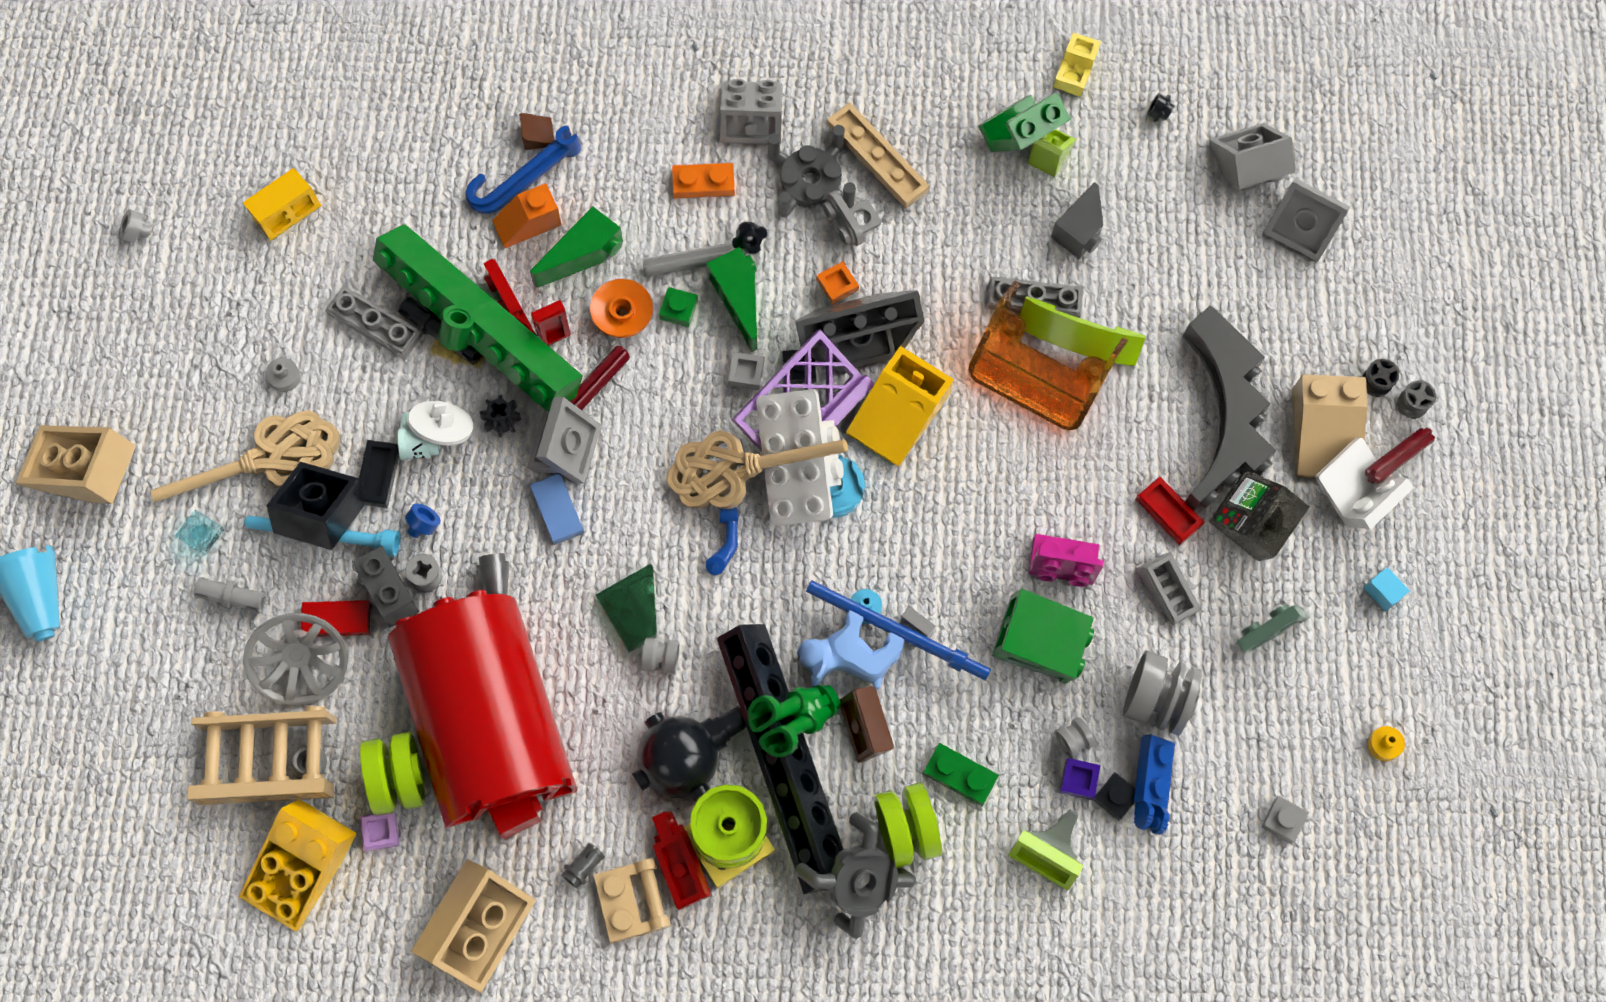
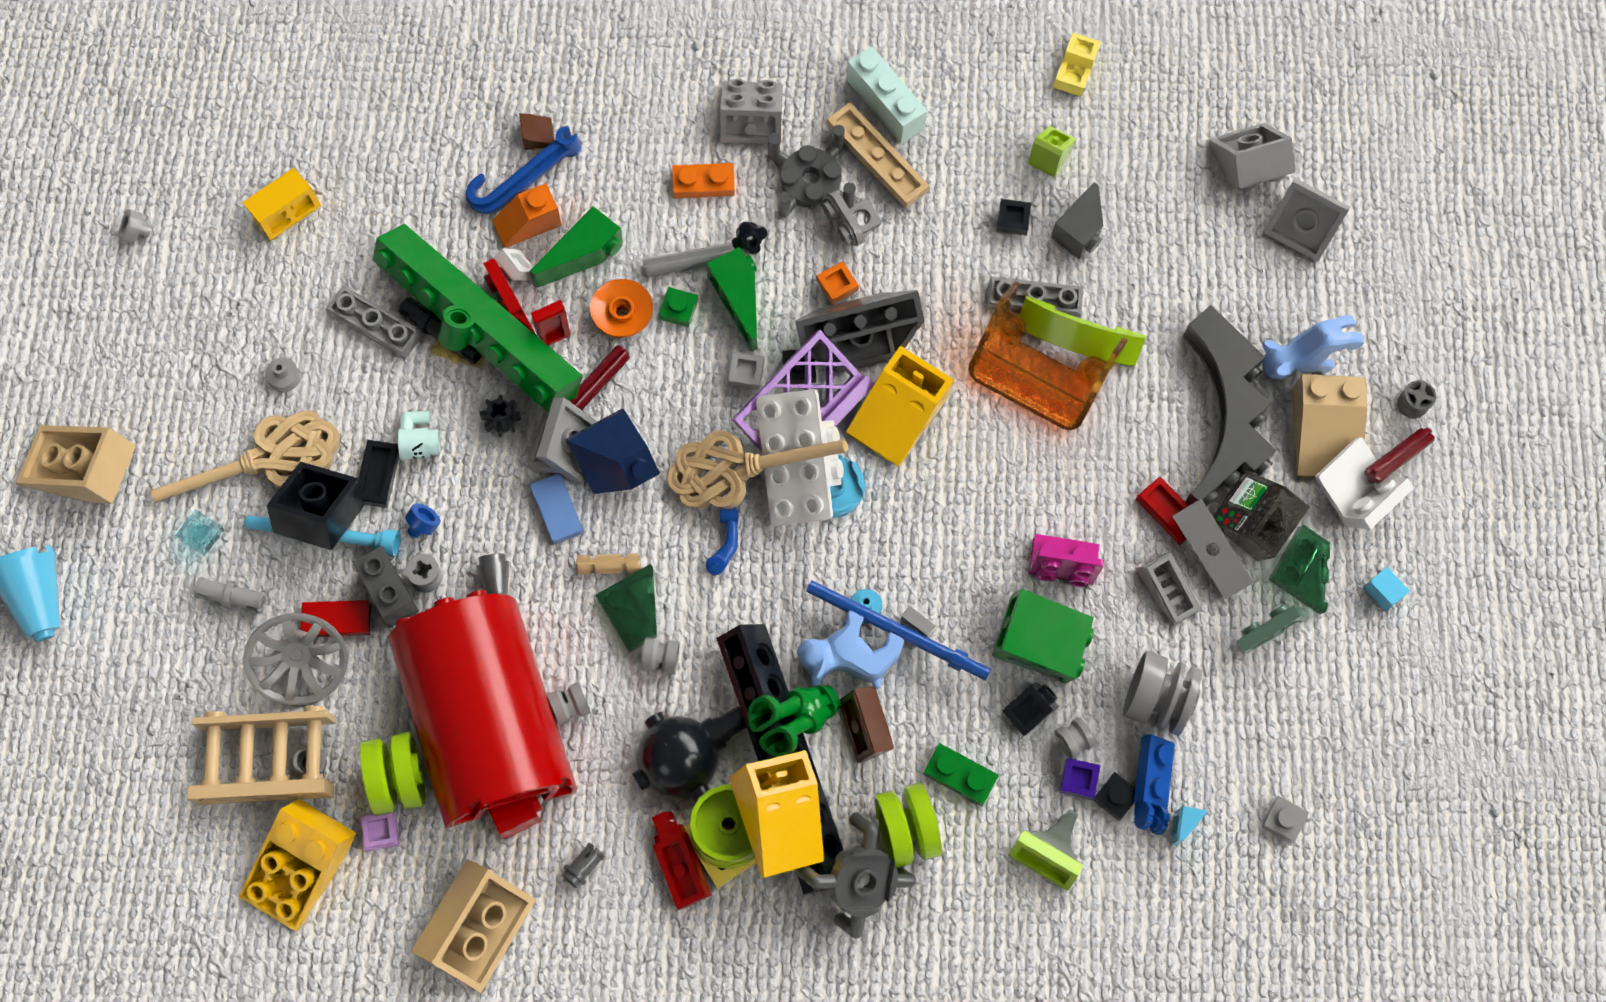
white piece [408,401,473,445] -> none
tan plate [594,858,671,944] -> none
green panel [978,93,1071,152] -> none
black plate [1147,93,1174,122] -> none
black wheel [1362,359,1400,397] -> none
yellow tile [1368,726,1405,762] -> none
none -> white plate [495,248,533,281]
none -> light grey wheel [547,682,591,726]
none -> dark blue slope [566,408,660,494]
none -> tan axle [576,553,641,575]
none -> yellow slope [729,750,824,879]
none -> light aqua brick [846,46,927,145]
none -> black plate [996,199,1031,236]
none -> black bracket [1002,682,1059,736]
none -> medium azure slope [1171,806,1207,846]
none -> light grey tile [1172,498,1254,599]
none -> light blue animal [1262,315,1364,380]
none -> clear green wing [1268,524,1330,614]

